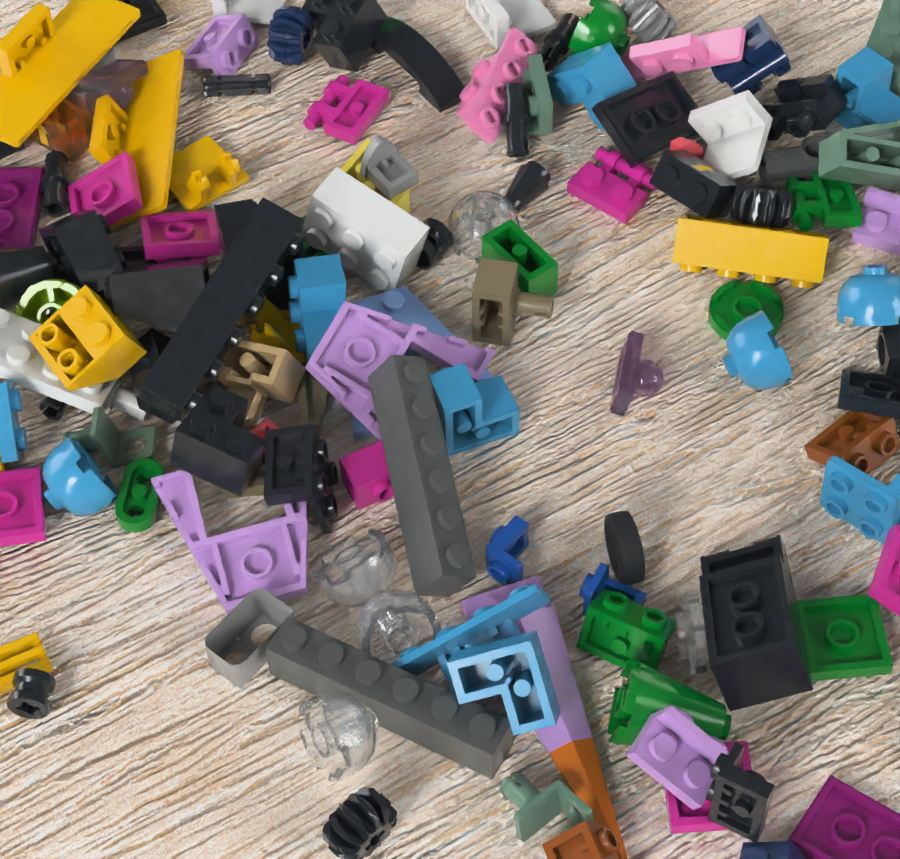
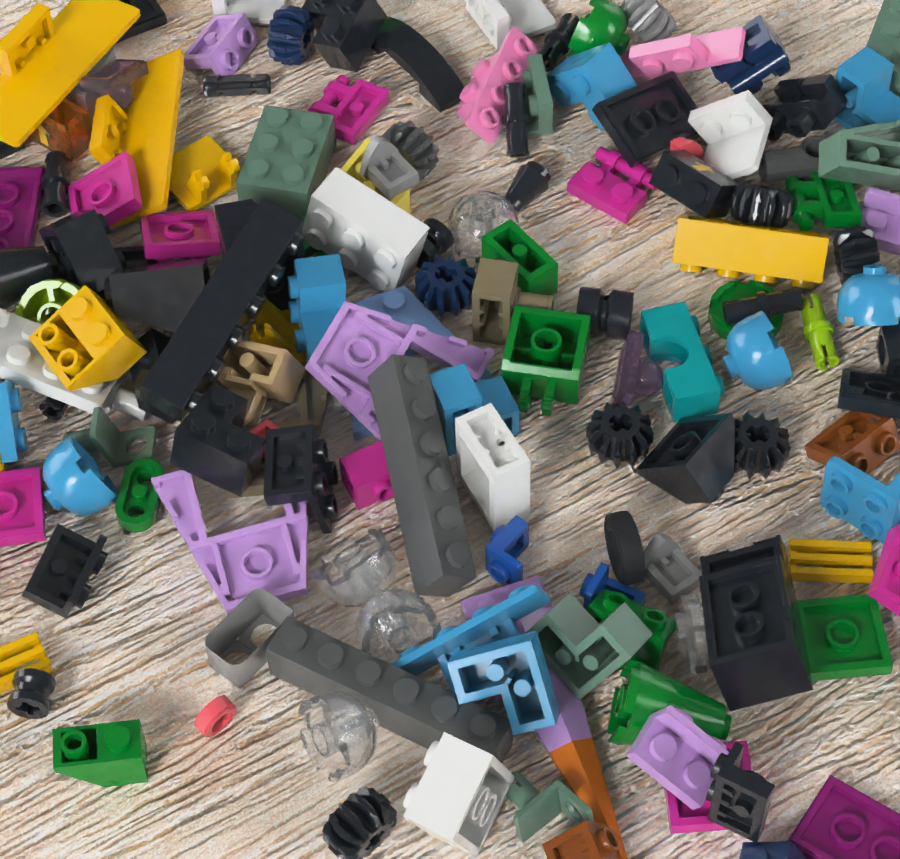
none -> black bracket [21,524,108,618]
none -> green slope [52,719,148,787]
none -> coral tile [194,695,236,737]
none -> sand green brick [236,105,337,218]
none -> dark grey gear [382,120,439,181]
none -> white brick [403,732,515,857]
none -> dark blue gear [415,254,476,318]
none -> white window [455,403,531,532]
none -> green hinge [501,305,591,416]
none -> sand green brick [526,592,653,700]
none -> black wheel [576,286,634,341]
none -> black gear [586,401,654,469]
none -> black slope [635,413,735,504]
none -> teal arch [639,302,725,423]
none -> light grey tile [644,533,702,605]
none -> black pin [722,287,803,326]
none -> black gear [734,412,791,480]
none -> yellow tile [788,539,874,584]
none -> lime pin [800,294,840,370]
none -> black gear [833,226,882,285]

